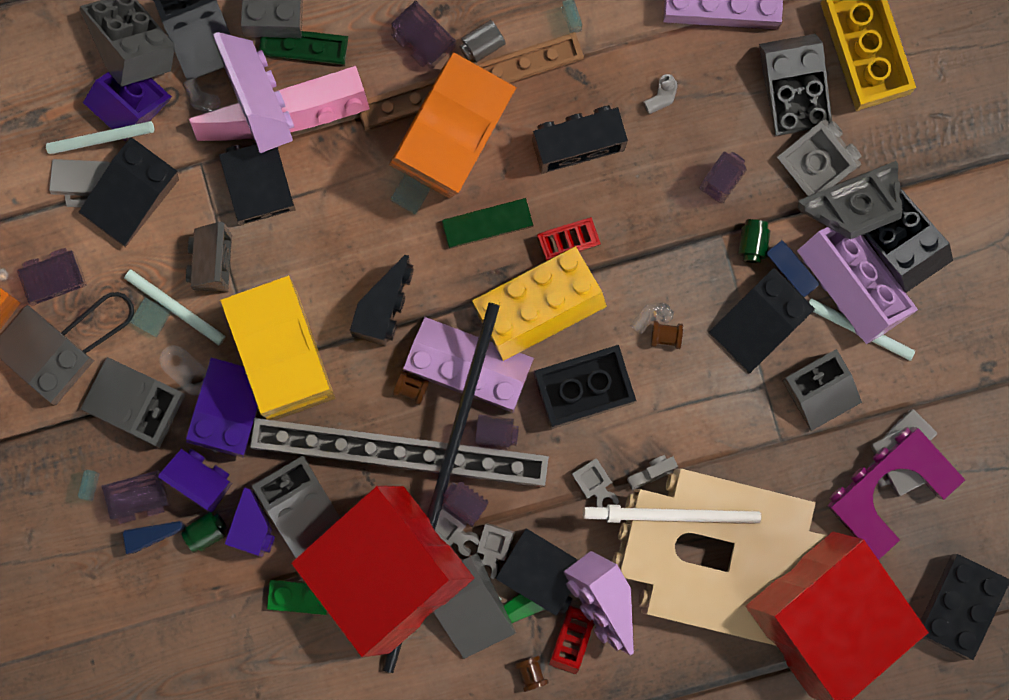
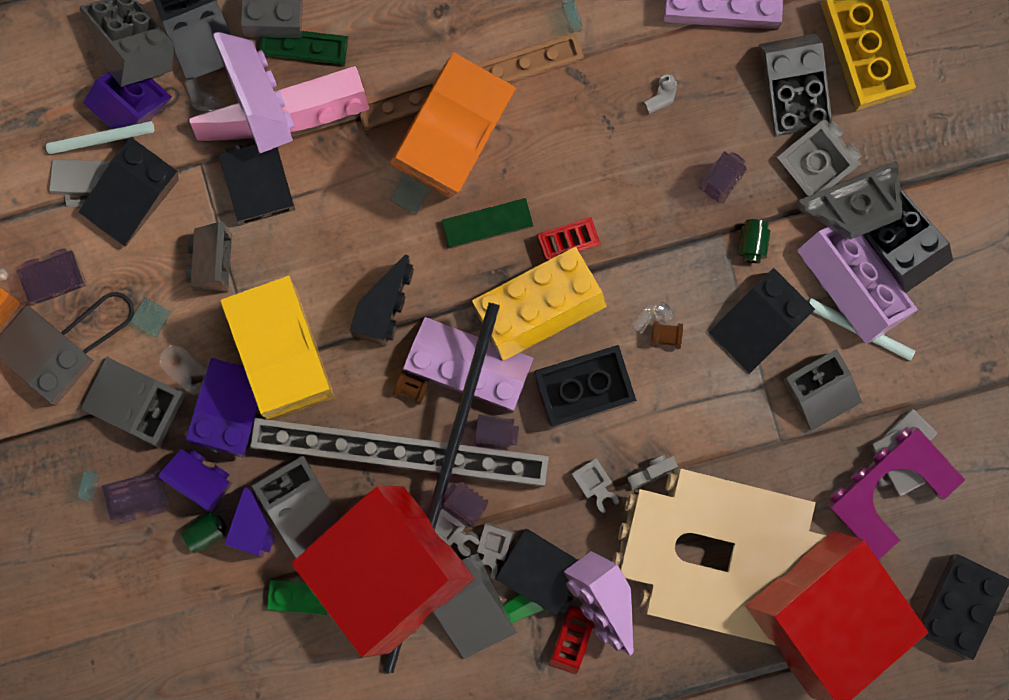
dark blue slope [123,521,185,555] -> none
light aqua bar [124,269,226,345] -> none
clear purple brick [391,0,456,70] -> none
dark grey brick [459,20,506,63] -> none
reddish brown bush [514,655,549,692] -> none
black brick [532,105,628,174] -> none
white bar [583,504,761,523] -> none
dark blue slope [767,240,819,297] -> none

